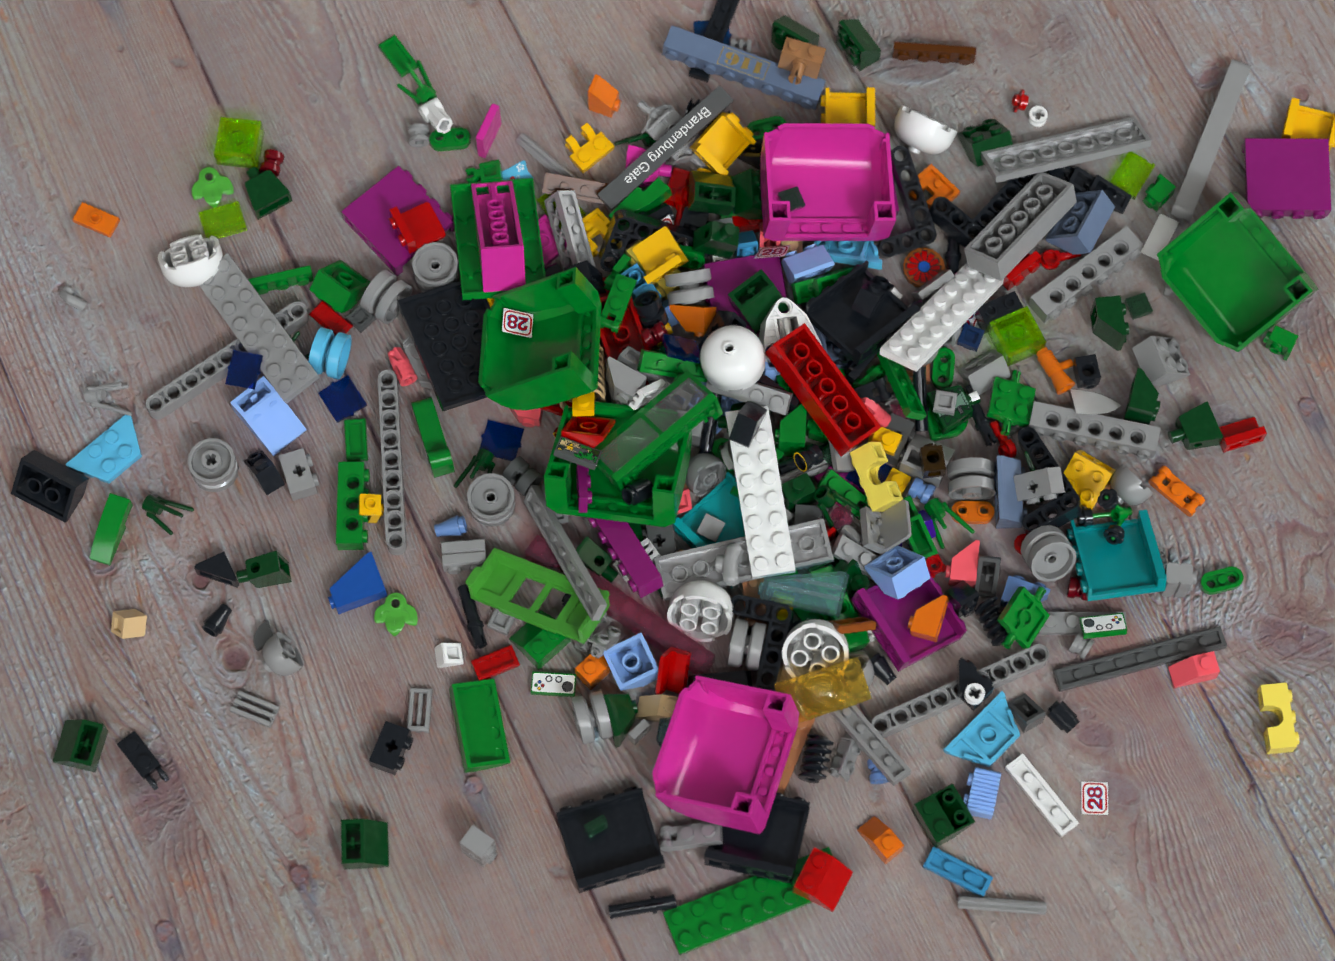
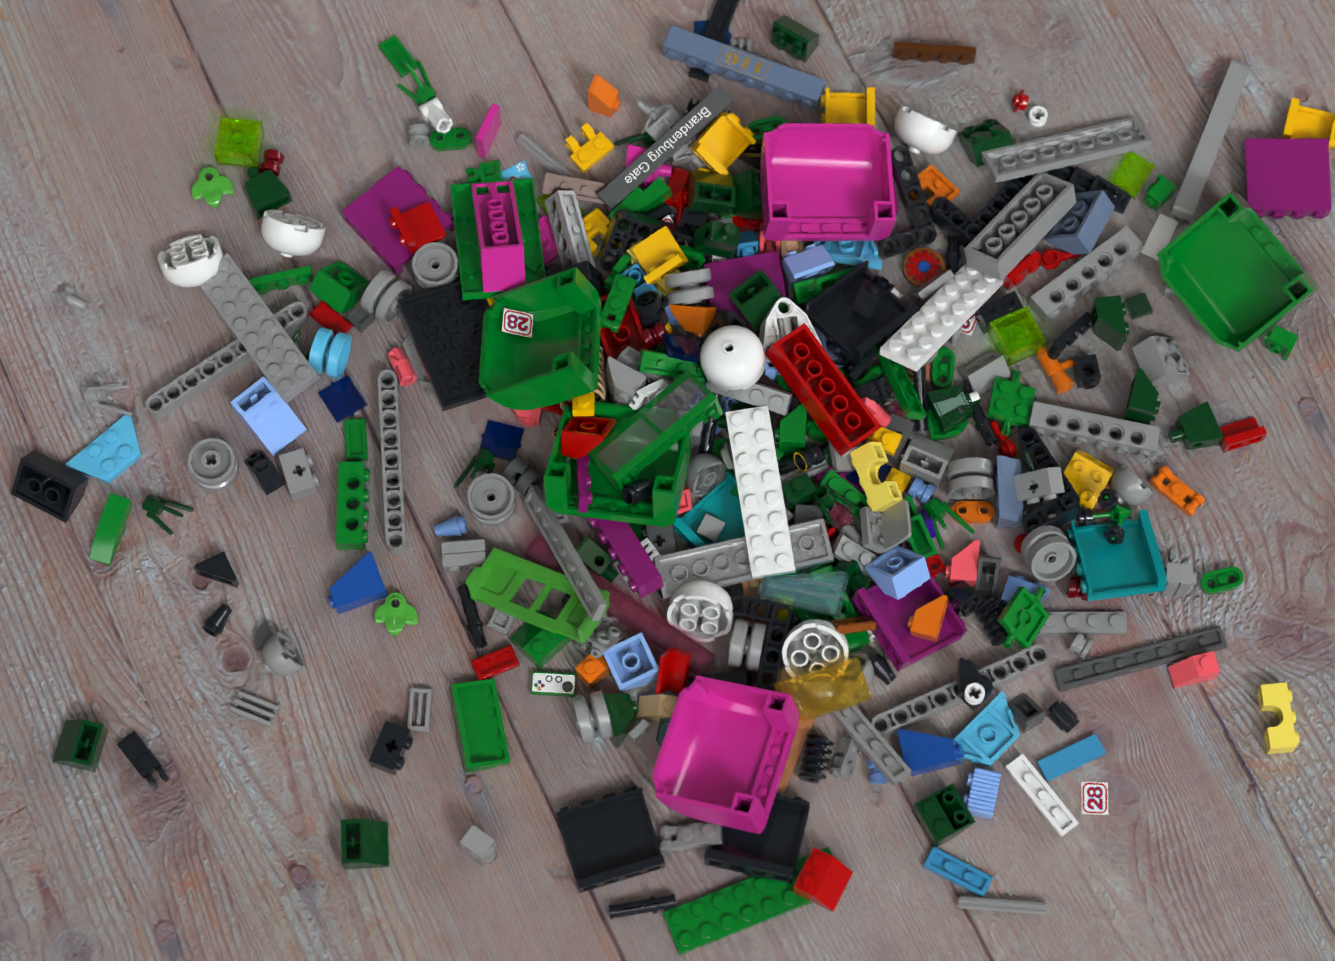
orange plate [72,202,120,238] -> none
tan panel [111,609,147,639] -> none
clear neon green plate [198,201,248,239] -> none
clear blue piece [225,350,263,390] -> none
dark green torso [236,551,292,588] -> none
yellow bracket [359,494,384,523] -> none
green beam [411,397,455,478] -> none
white slope [435,643,464,668] -> none
tile [553,437,602,470] -> none
clear green tile [584,814,608,837] -> none
light grey piece [715,543,743,586] -> none
black slope [729,401,767,448] -> none
sticker [755,245,790,258] -> none
tile [777,186,805,212] -> none
medium nougat brick [778,37,826,84] -> none
dark green slope [836,19,881,71] -> none
orange slope [857,816,904,865] -> none
dark brown brick [919,443,946,479] -> none
light grey tile [933,390,958,416] -> none
dark blue tile [957,323,985,352] -> none
white sticker [1070,389,1121,415] -> none
tile [1079,613,1127,639] -> none
none -> white cylinder [261,210,326,257]
none -> blue slope [898,729,964,777]
none -> dark azure tile [1036,734,1106,782]
none -> black plate [1047,311,1093,360]

